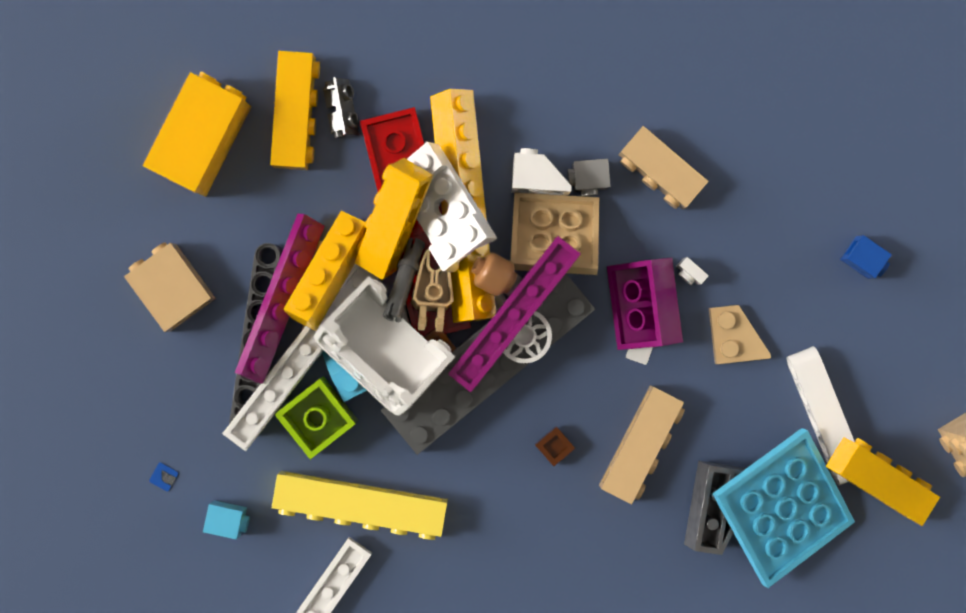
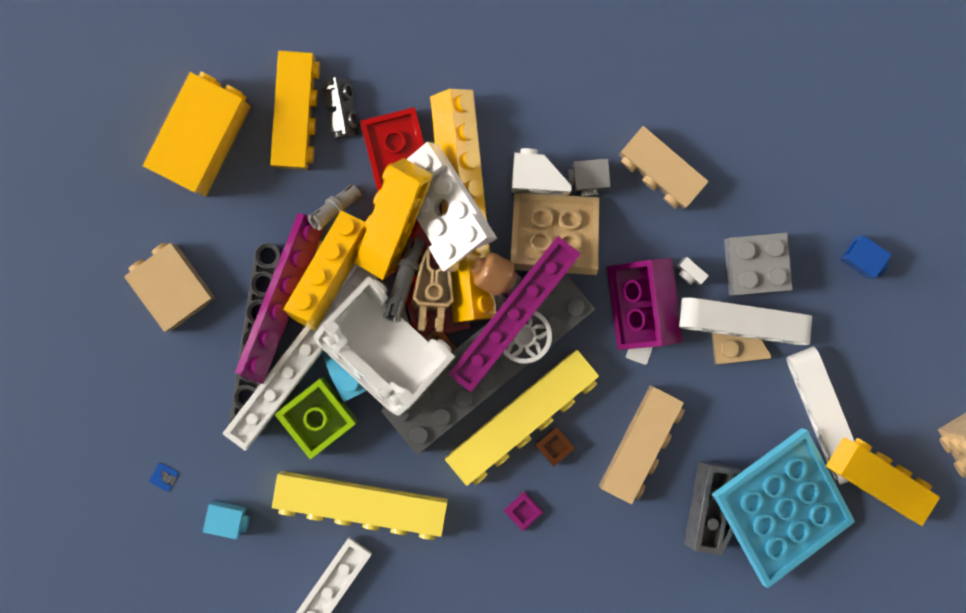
none -> light grey pin [308,184,362,231]
none -> light yellow brick [445,349,599,486]
none -> magenta tile [504,491,544,532]
none -> white beam [679,298,812,345]
none -> light grey brick [724,233,792,296]

